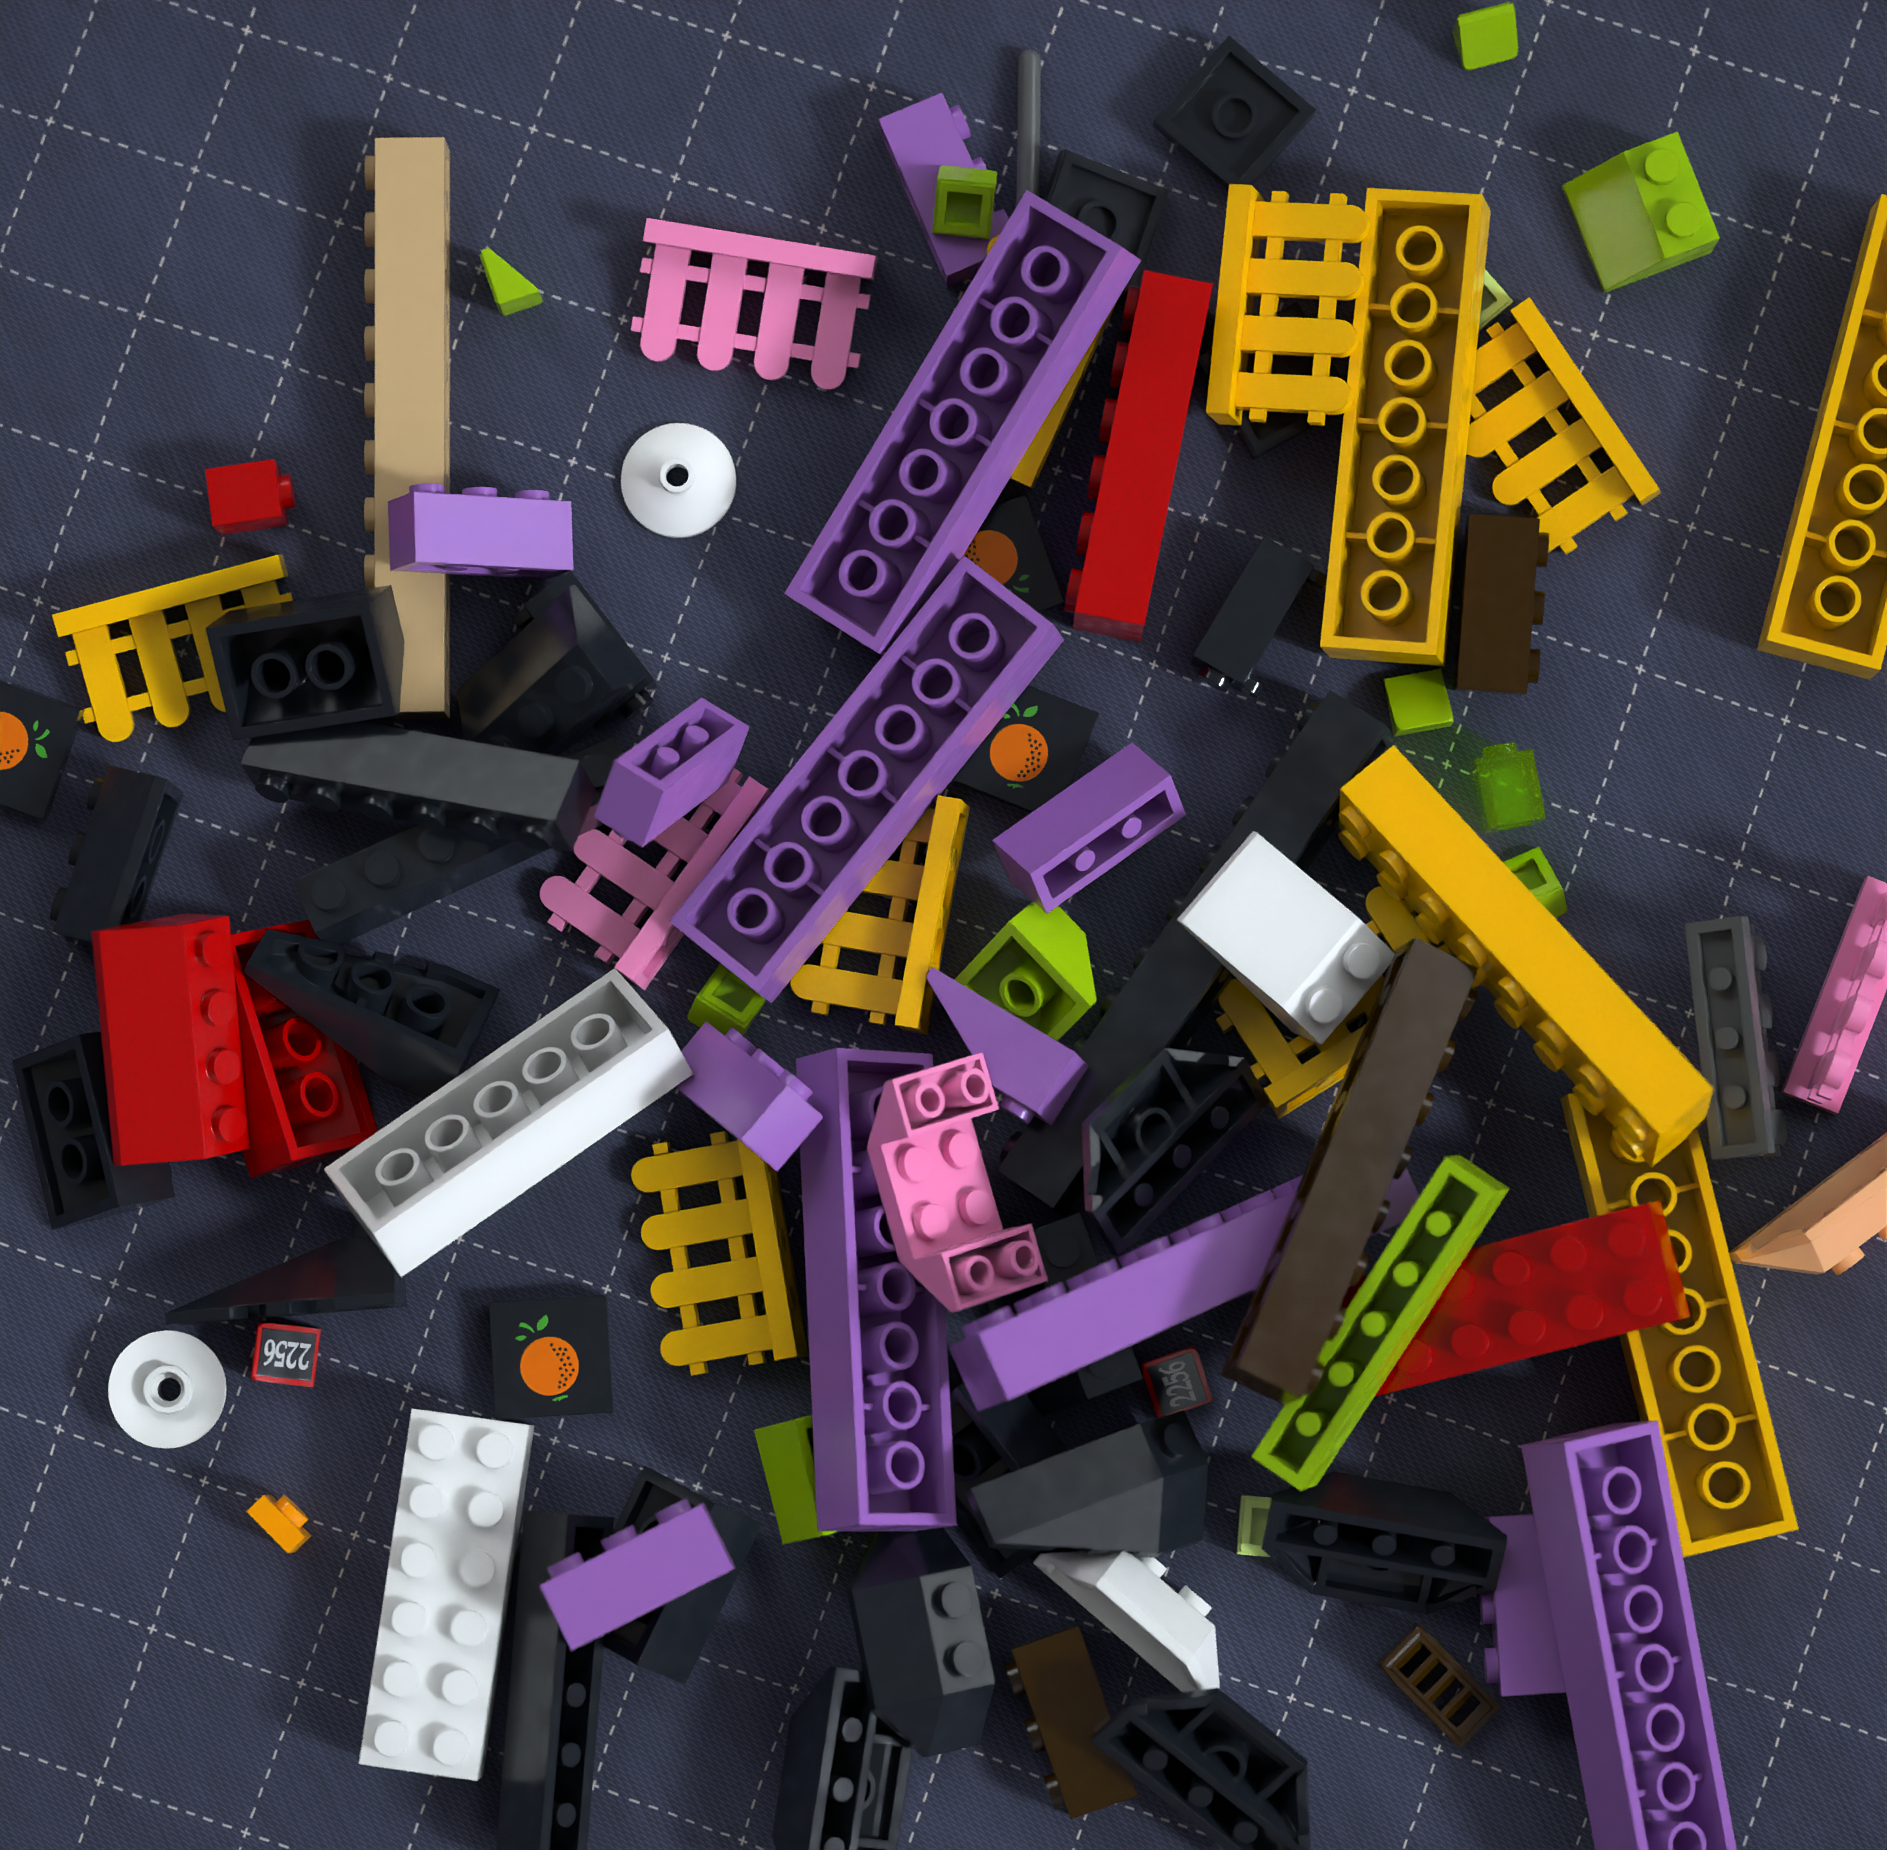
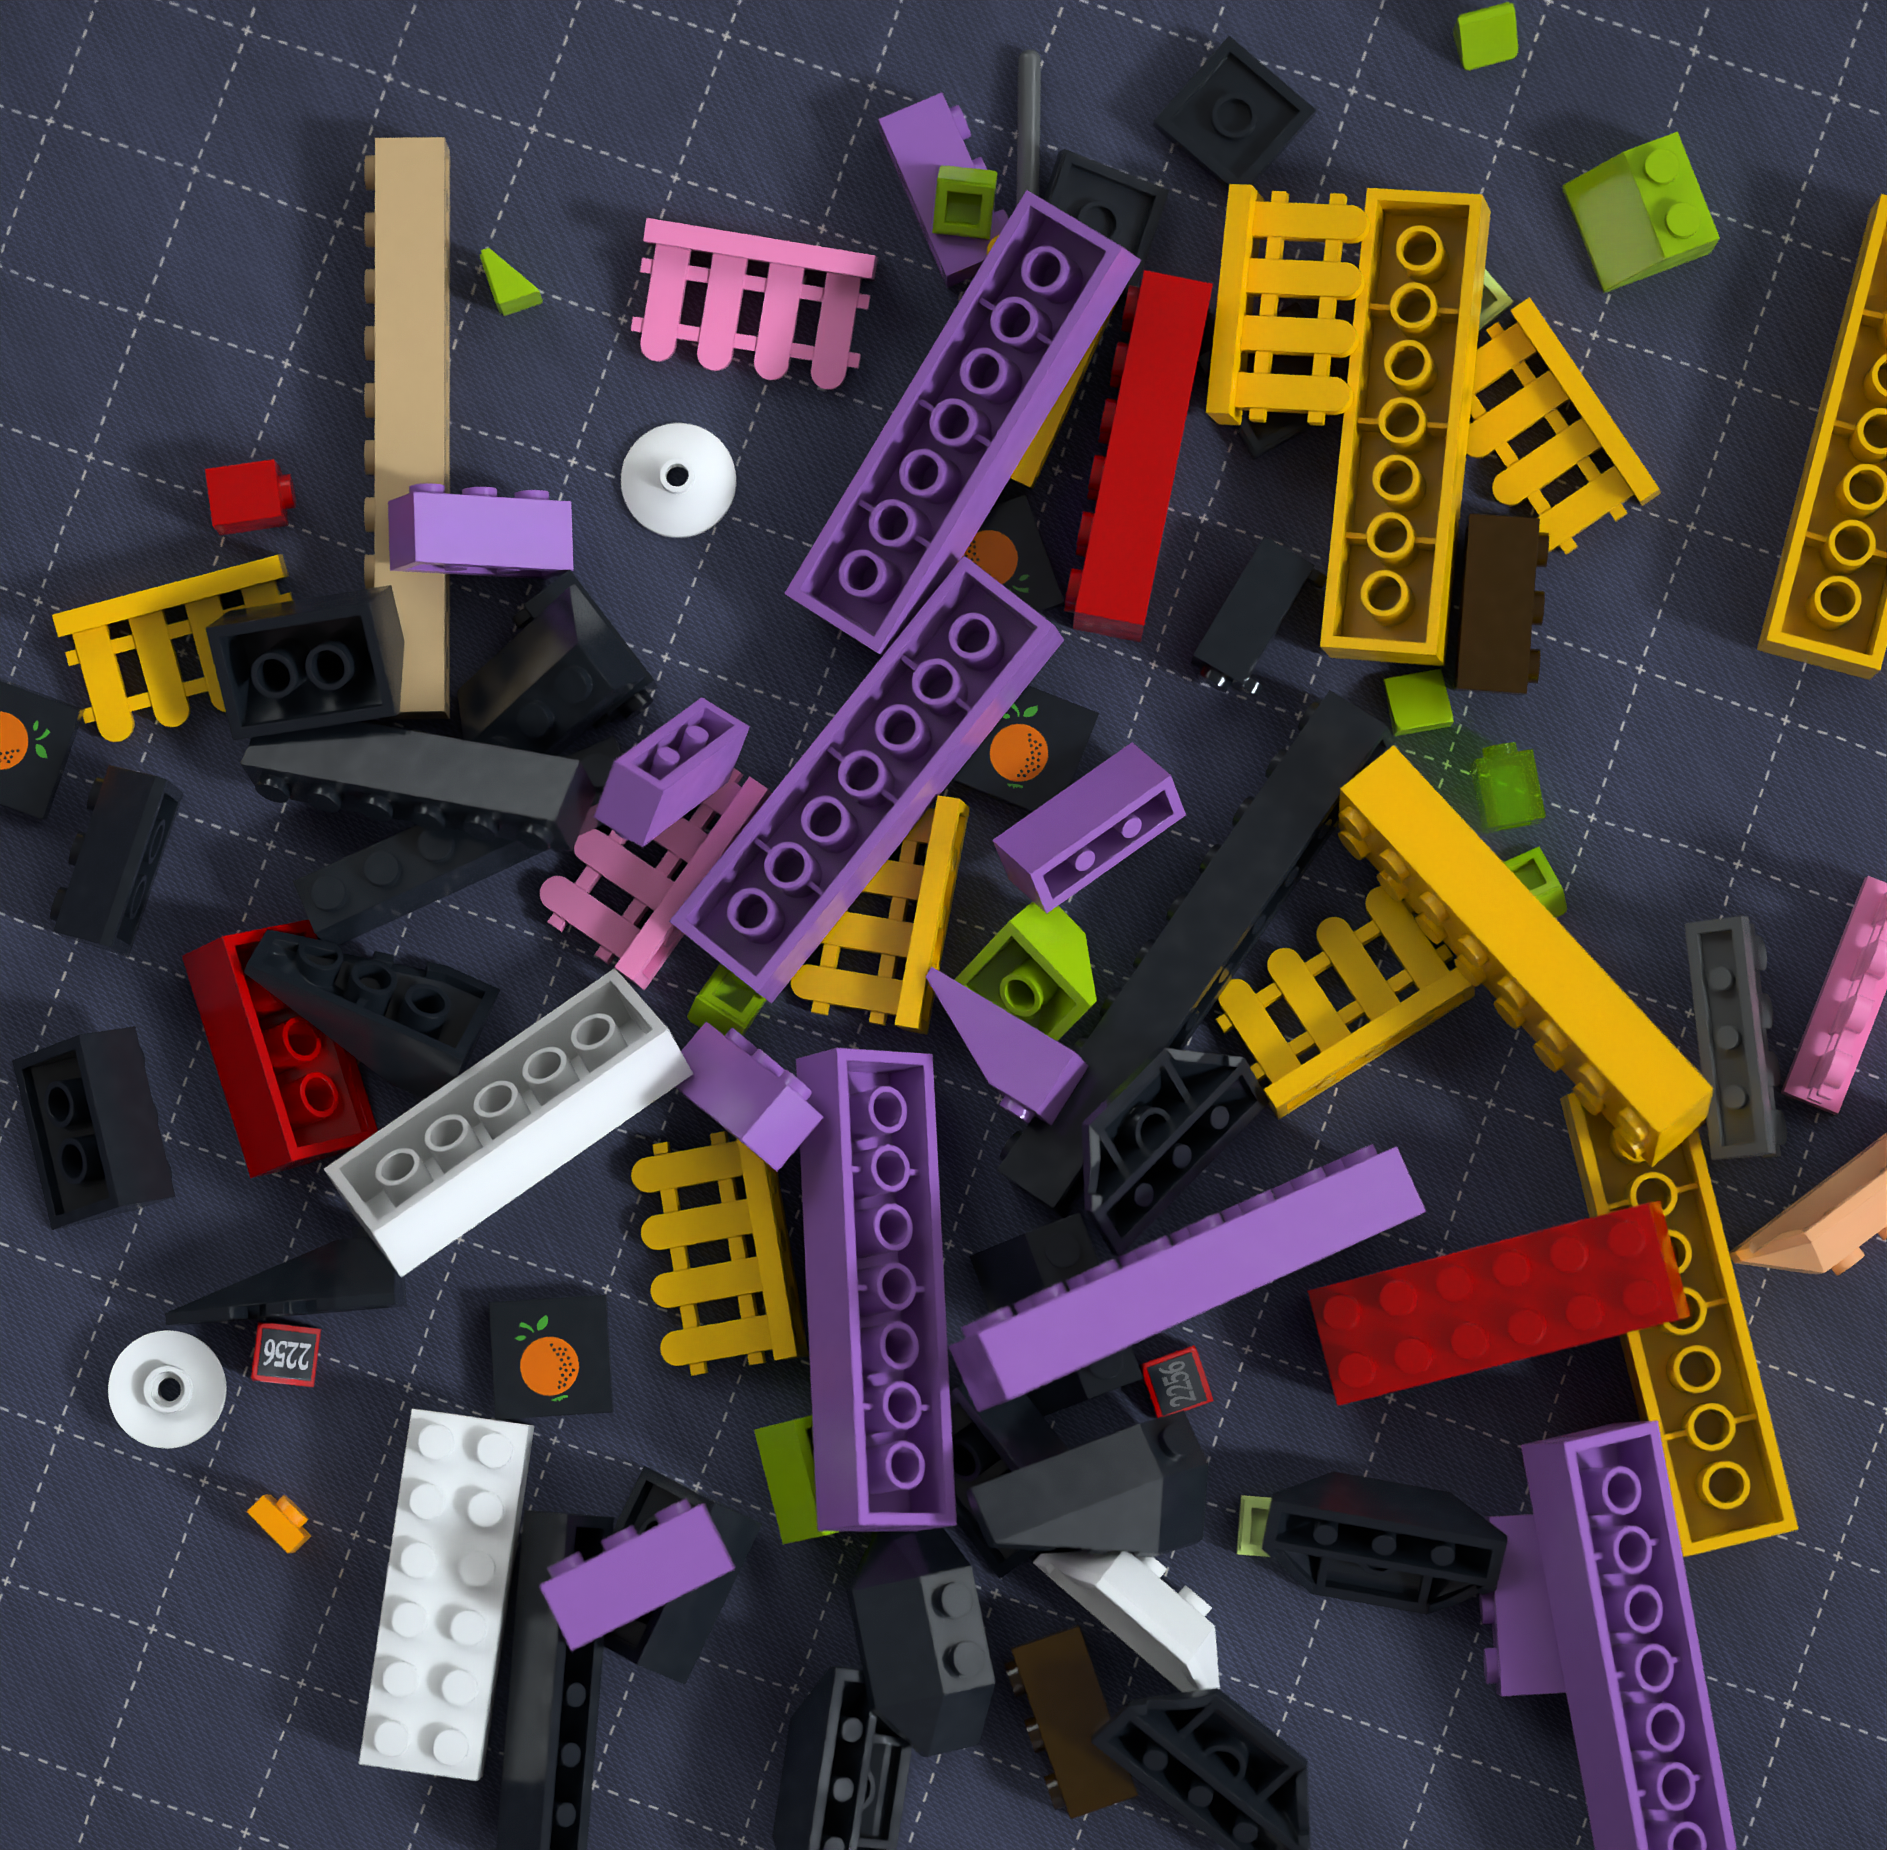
red slope [91,913,251,1166] -> none
bright pink slope [867,1052,1048,1312] -> none
white slope [1177,832,1395,1045] -> none
dark brown brick [1220,937,1478,1405] -> none
lime brick [1251,1155,1509,1491] -> none
dark brown slope [1375,1623,1501,1749] -> none

